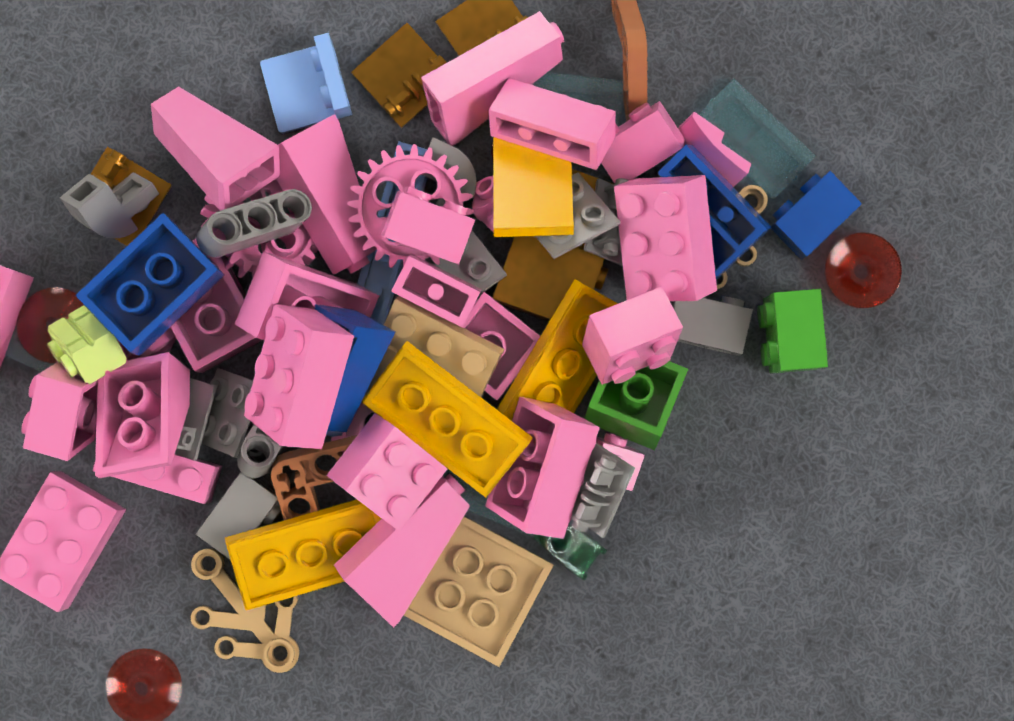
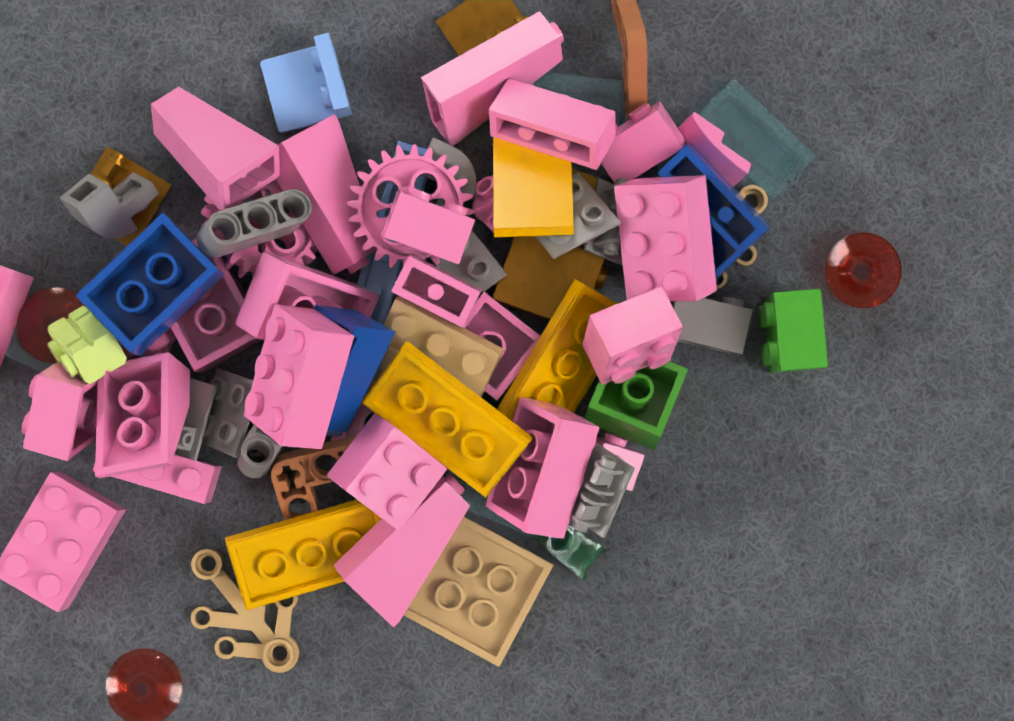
light grey brick [195,472,281,560] -> none
pearl gold hinge [351,23,447,128] -> none
blue brick [771,171,862,260] -> none

